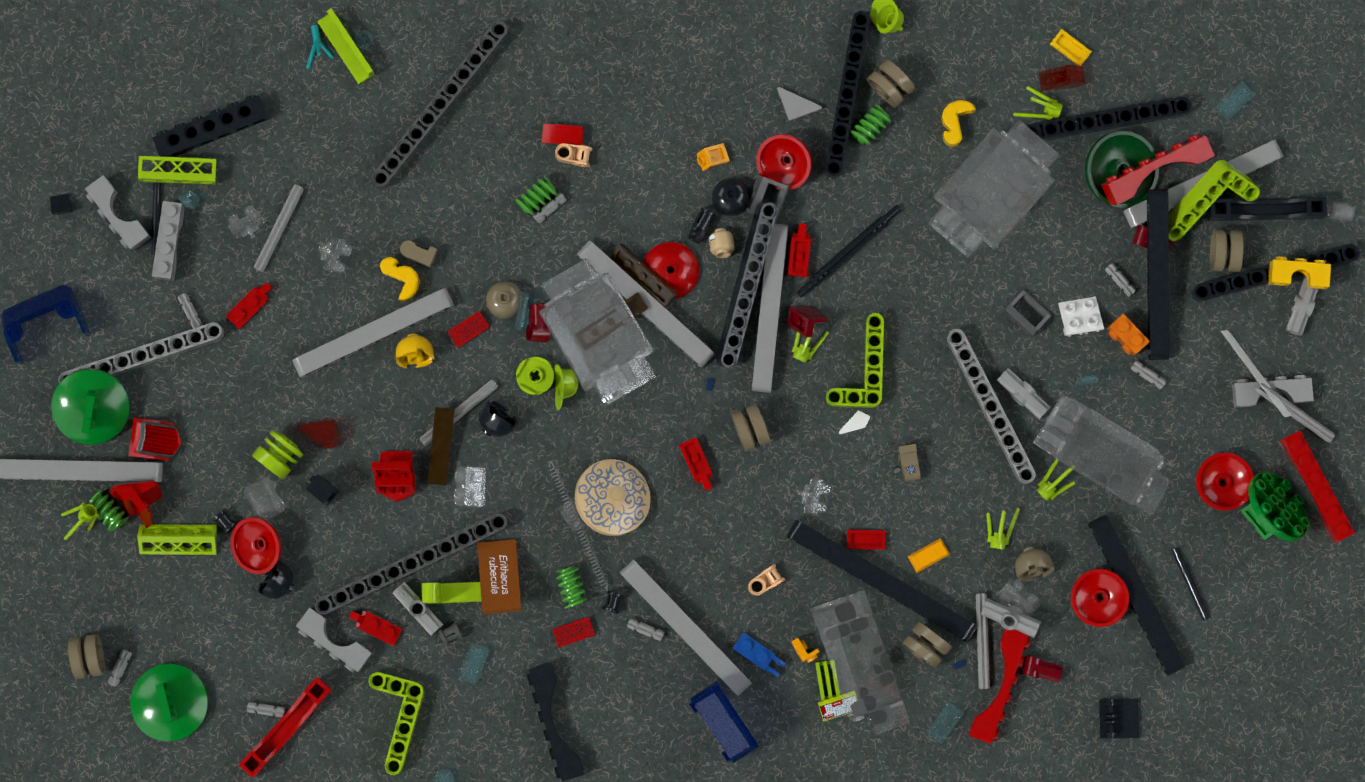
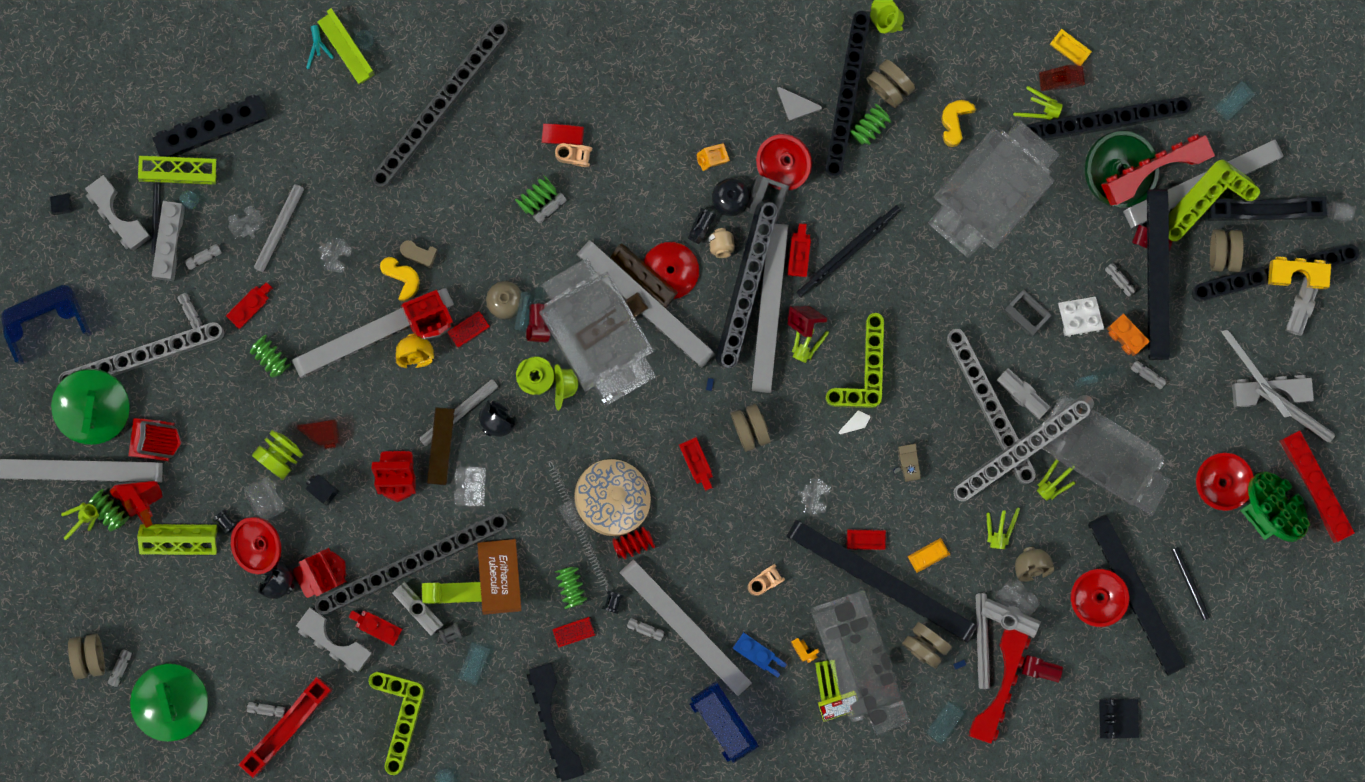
none -> light grey axle [185,244,222,270]
none -> bright green piece [250,335,291,378]
none -> red piece [293,548,346,598]
none -> red piece [401,290,453,339]
none -> red piece [612,527,655,561]
none -> light grey beam [954,395,1094,501]

